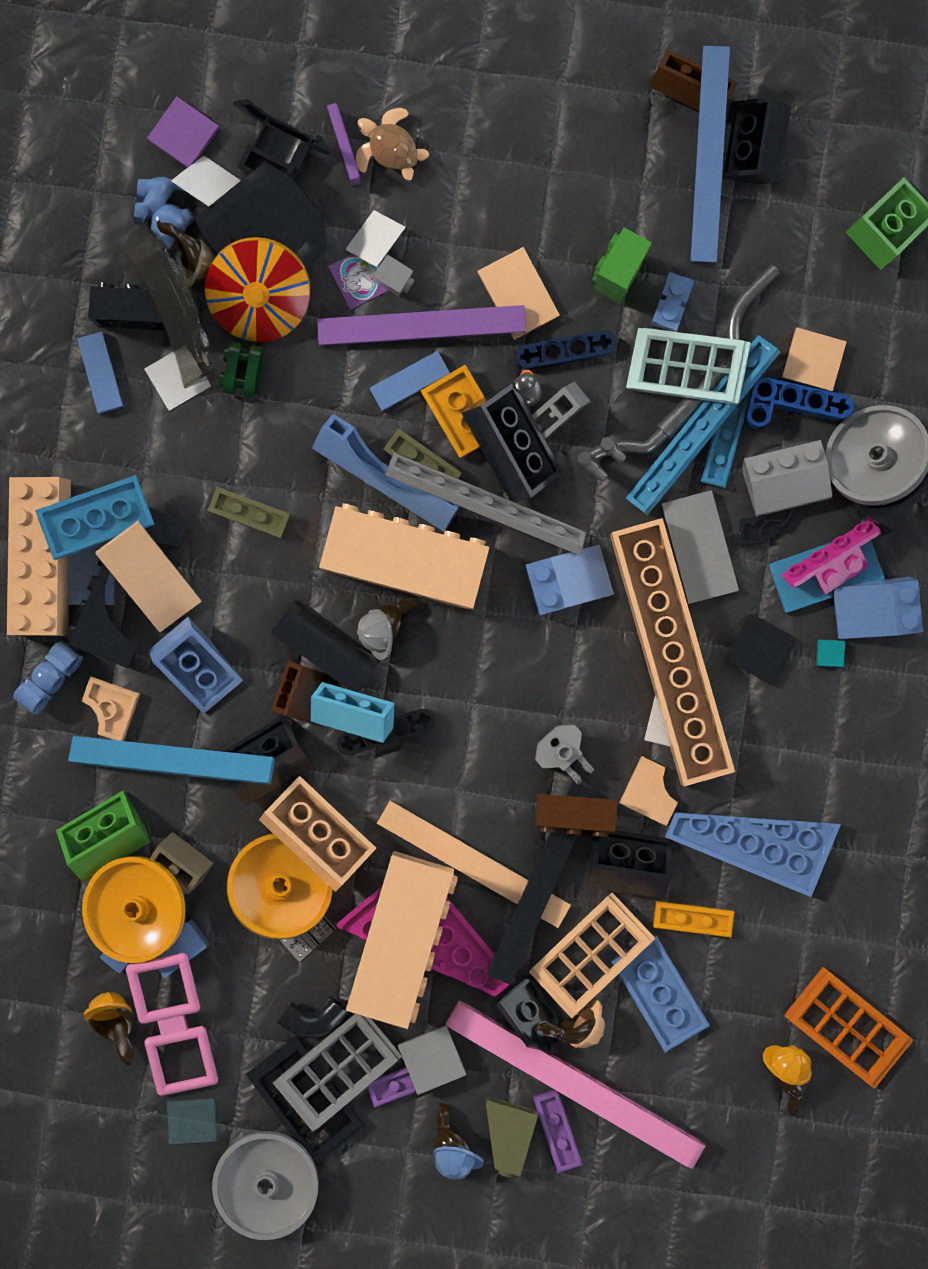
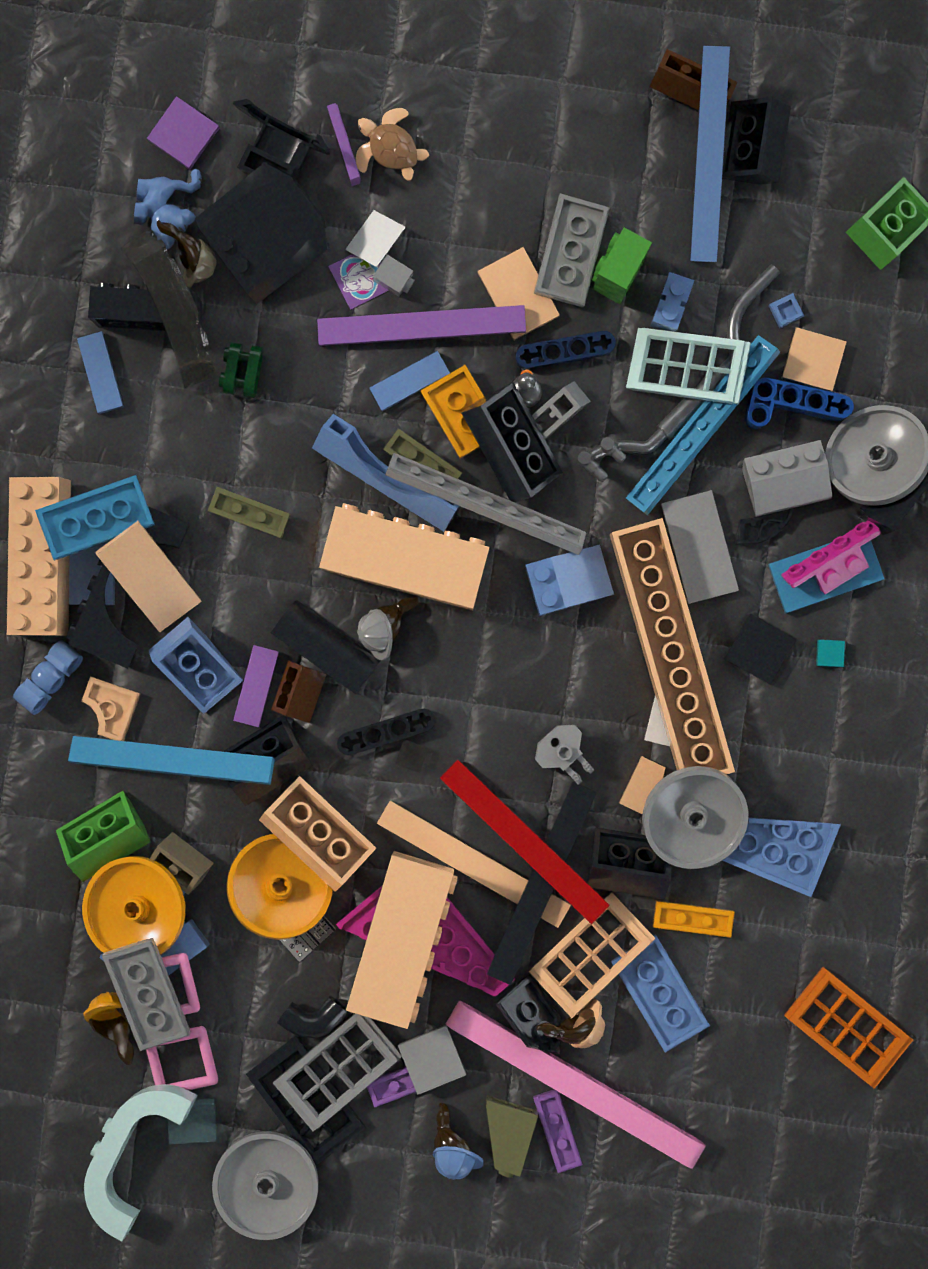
white sticker [145,344,211,411] -> none
white sticker [171,155,241,206] -> none
dish [205,237,310,342] -> none
medium azure brick [311,682,394,743] -> none
reddish brown brick [534,794,618,837] -> none
dark azure tile [700,388,752,489] -> none
light orange piece [763,1045,812,1116] -> none
medium blue slope [833,576,923,639] -> none
none -> light aqua arch [84,1084,198,1241]
none -> light grey tile [102,937,191,1051]
none -> medium lavender tile [233,645,279,727]
none -> red tile [440,760,610,925]
none -> light grey tile [534,193,610,307]
none -> light grey dish [642,766,748,869]
none -> medium blue tile [769,293,804,329]

